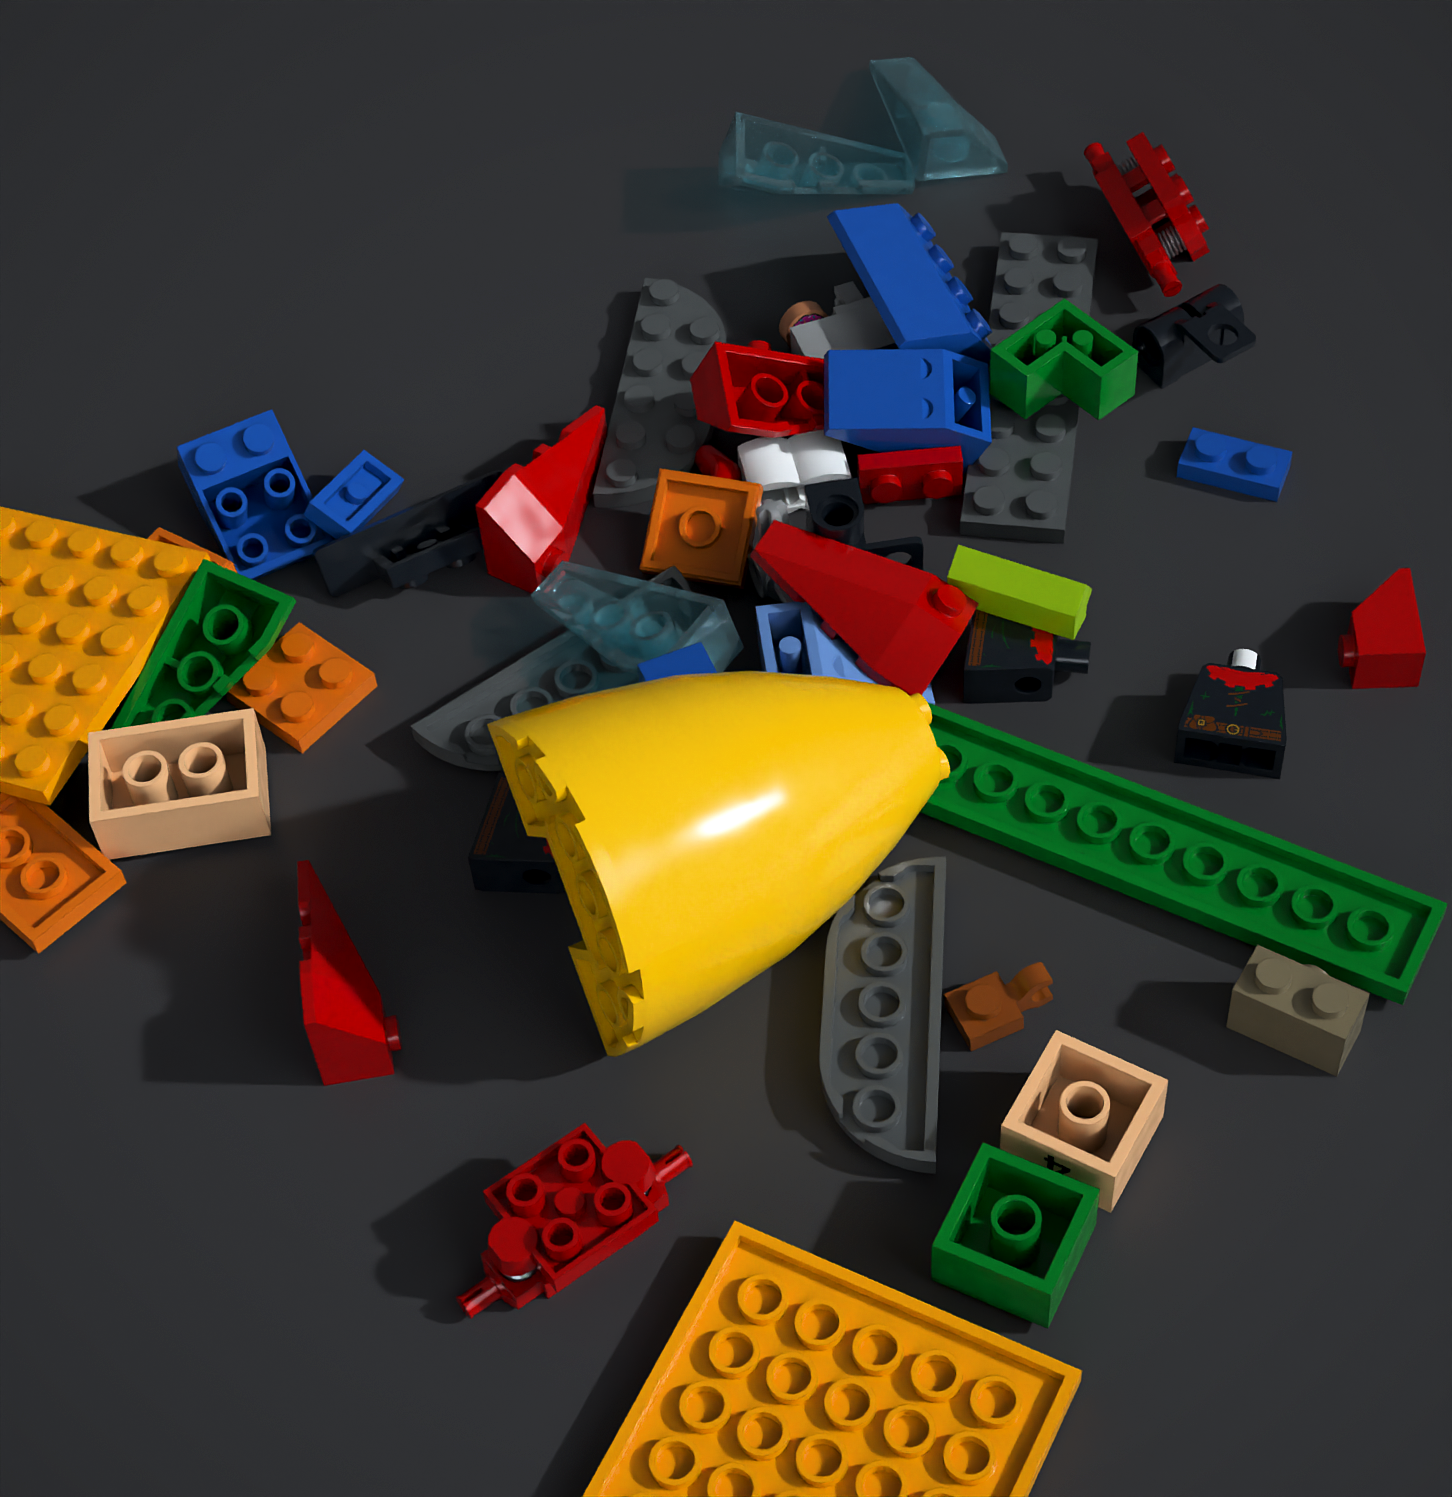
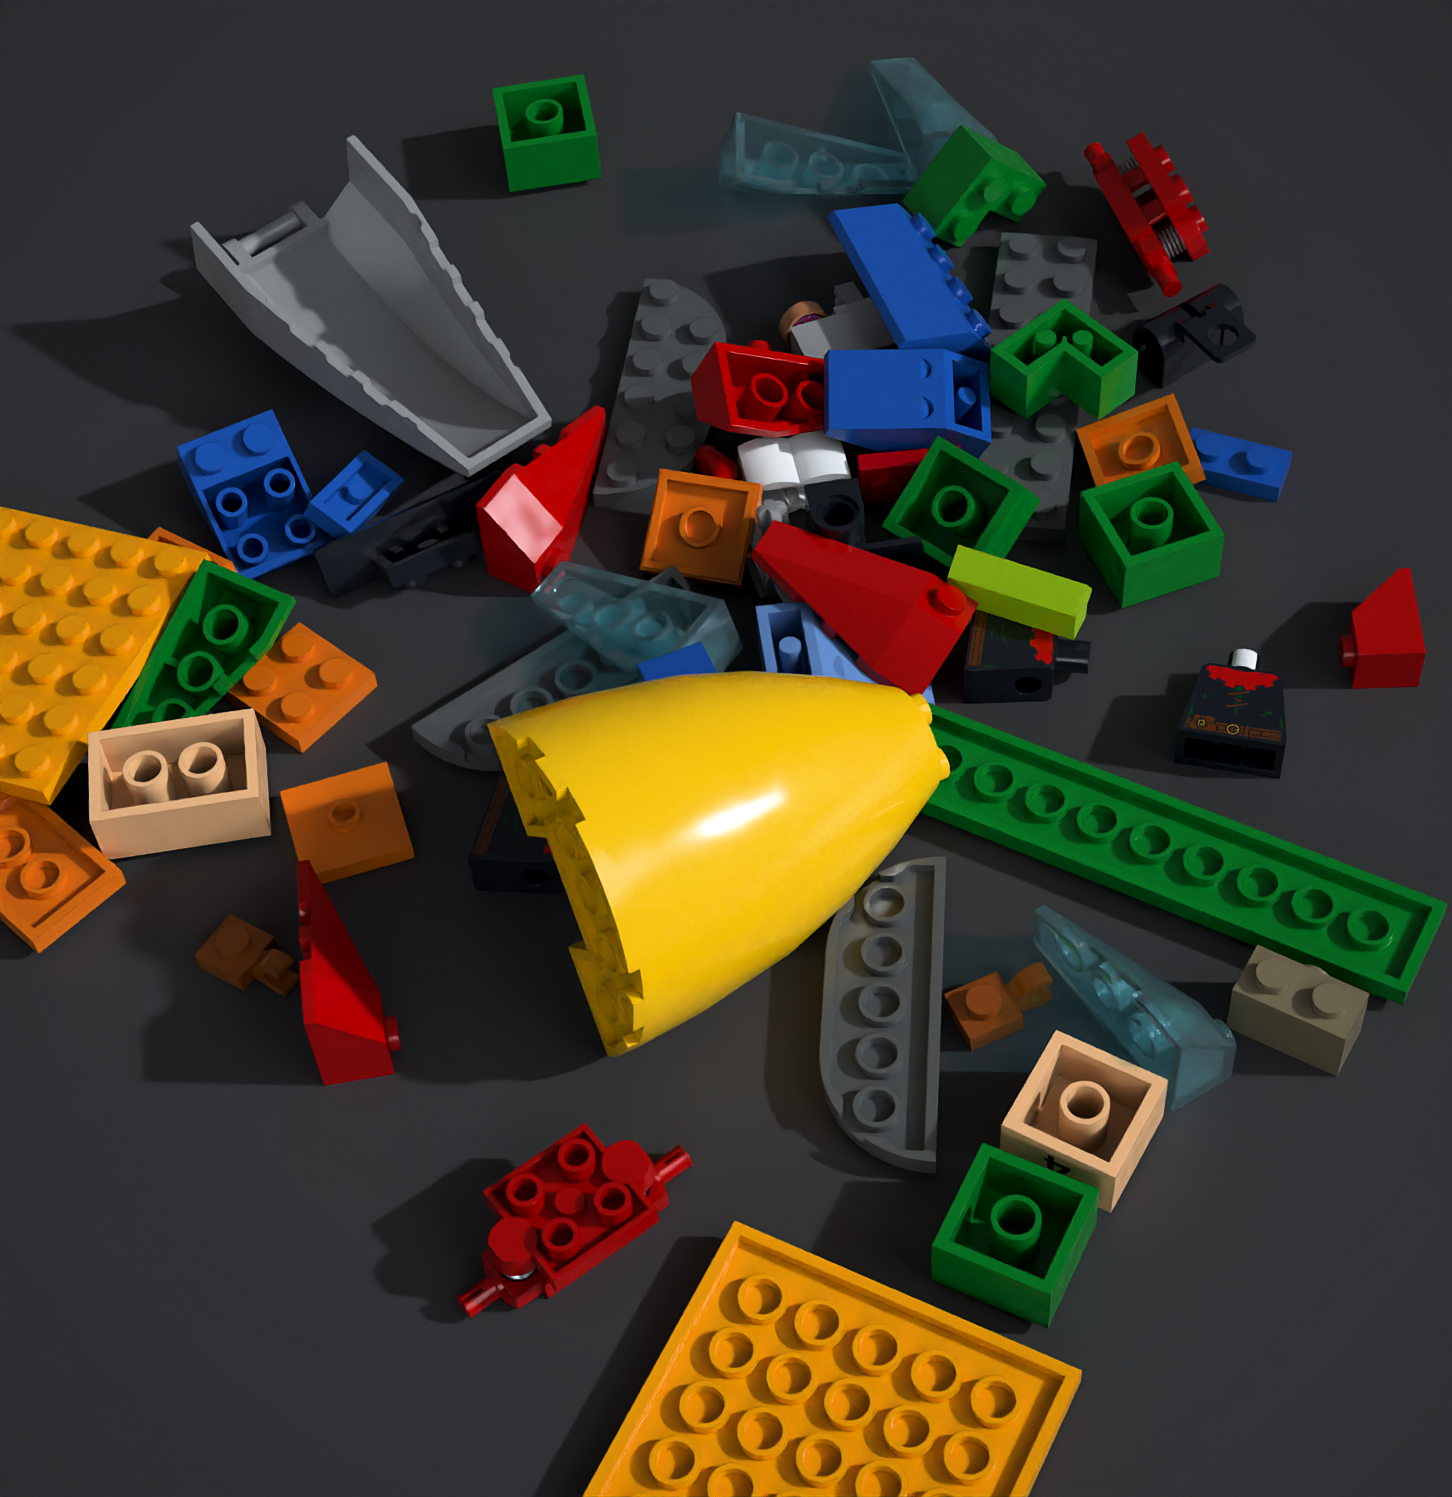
none -> light grey windscreen [190,135,552,477]
none -> dark orange plate [195,914,300,996]
none -> orange plate [279,761,415,884]
none -> green brick [492,74,602,192]
none -> green brick [882,436,1041,569]
none -> green brick [902,125,1047,248]
none -> clear light blue wedge [1033,905,1237,1112]
none -> orange plate [1076,393,1206,487]
none -> green brick [1077,461,1225,608]

